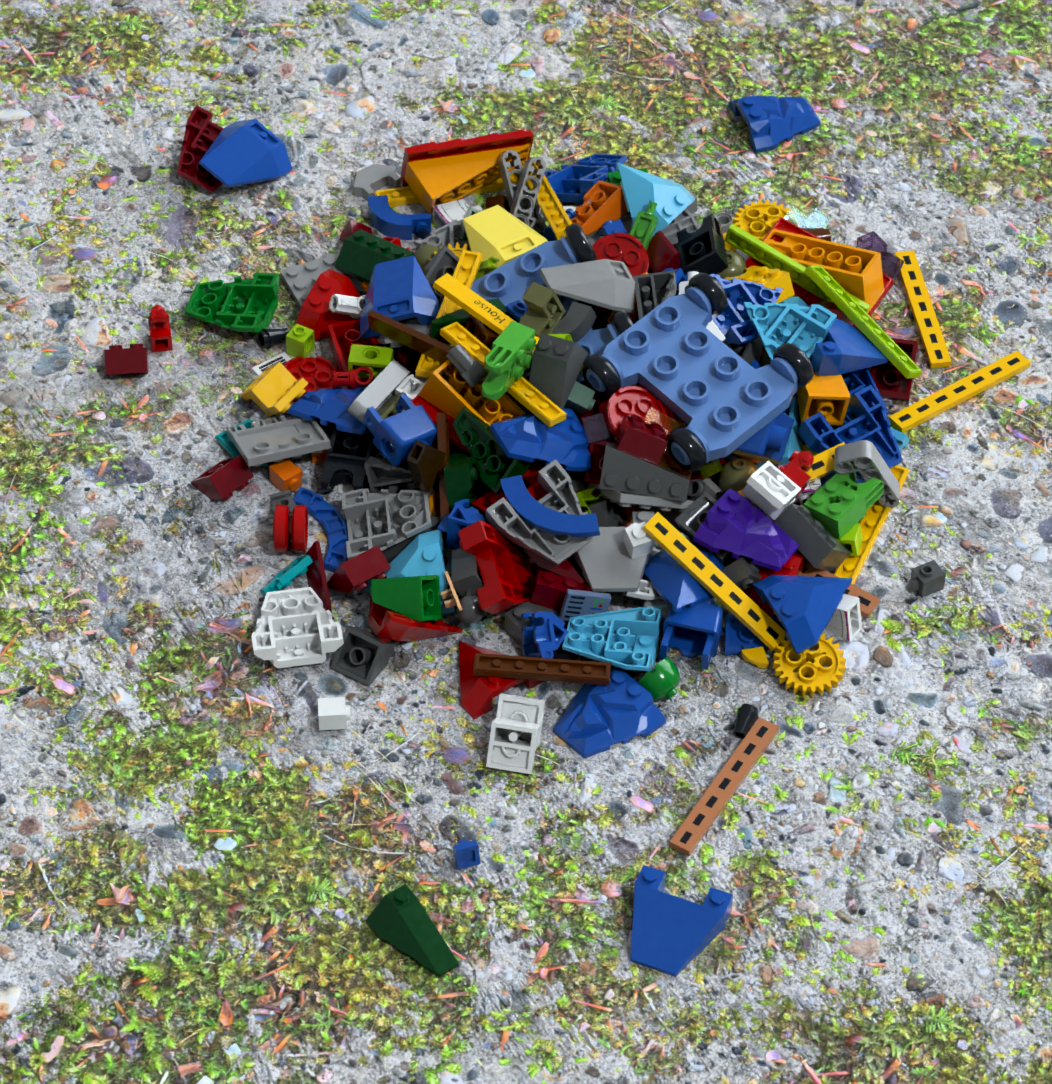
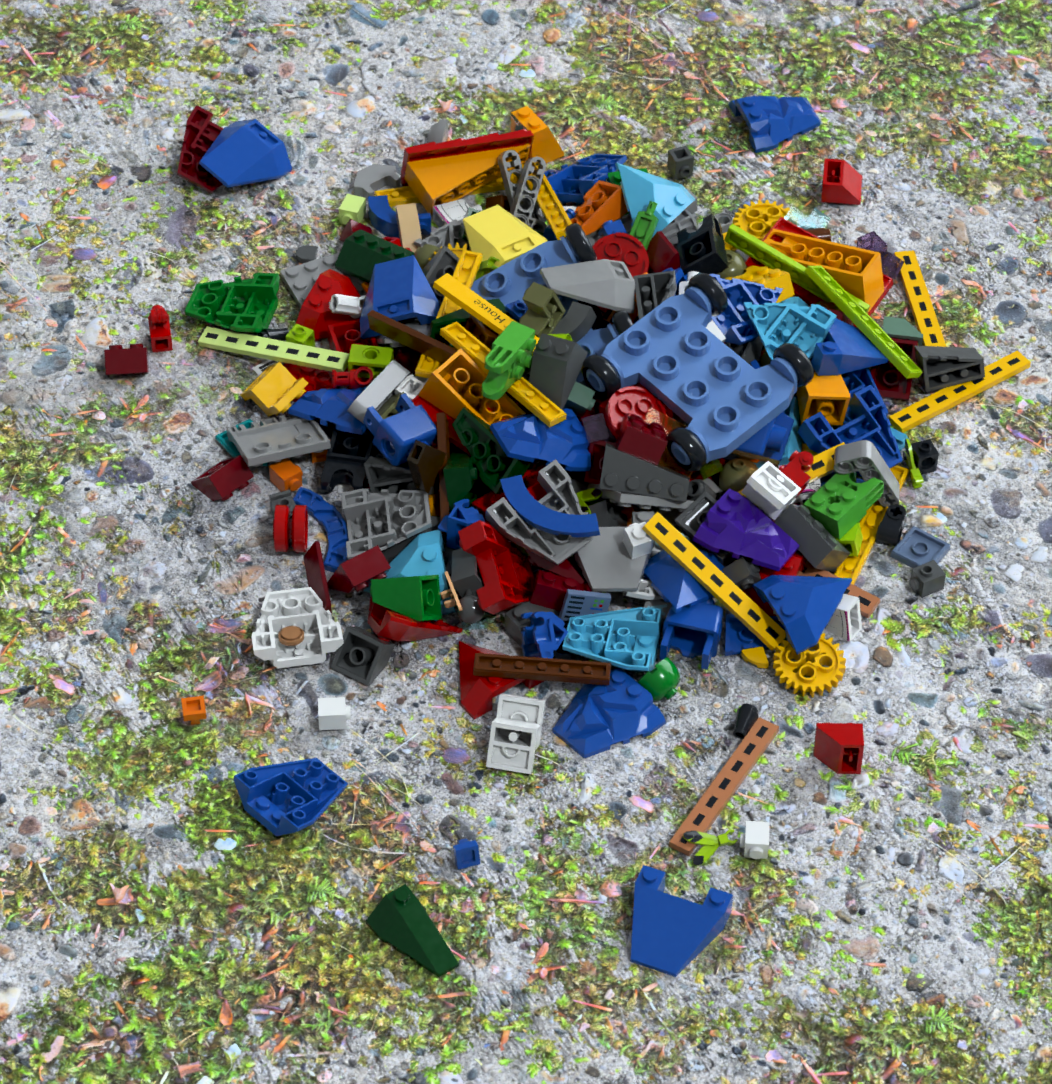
teal hinge [259,555,313,598] -> none
dark grey piece [446,344,488,388] -> none
none -> orange tile [181,696,207,725]
none -> yellowish green tile [198,327,349,372]
none -> blue wedge [233,758,348,836]
none -> medium nougat piece [278,626,304,646]
none -> dark grey tile [296,245,318,264]
none -> yellowish green brick [339,194,366,225]
none -> tan slope [396,203,422,253]
none -> light grey brick [427,119,448,144]
none -> light orange slope [511,106,564,163]
none -> dark grey brick [667,145,694,180]
none -> lime piece [683,829,738,866]
none -> white brick [740,821,769,859]
none -> red slope [813,722,864,774]
none -> red slope [821,158,862,205]
none -> black piece [876,504,906,546]
none -> sand green slope [882,316,923,346]
none -> sand blue tile [890,526,951,568]
none -> lime piece [903,439,924,489]
none -> black brick [911,439,939,475]
none -> dark grey wedge [914,346,985,393]

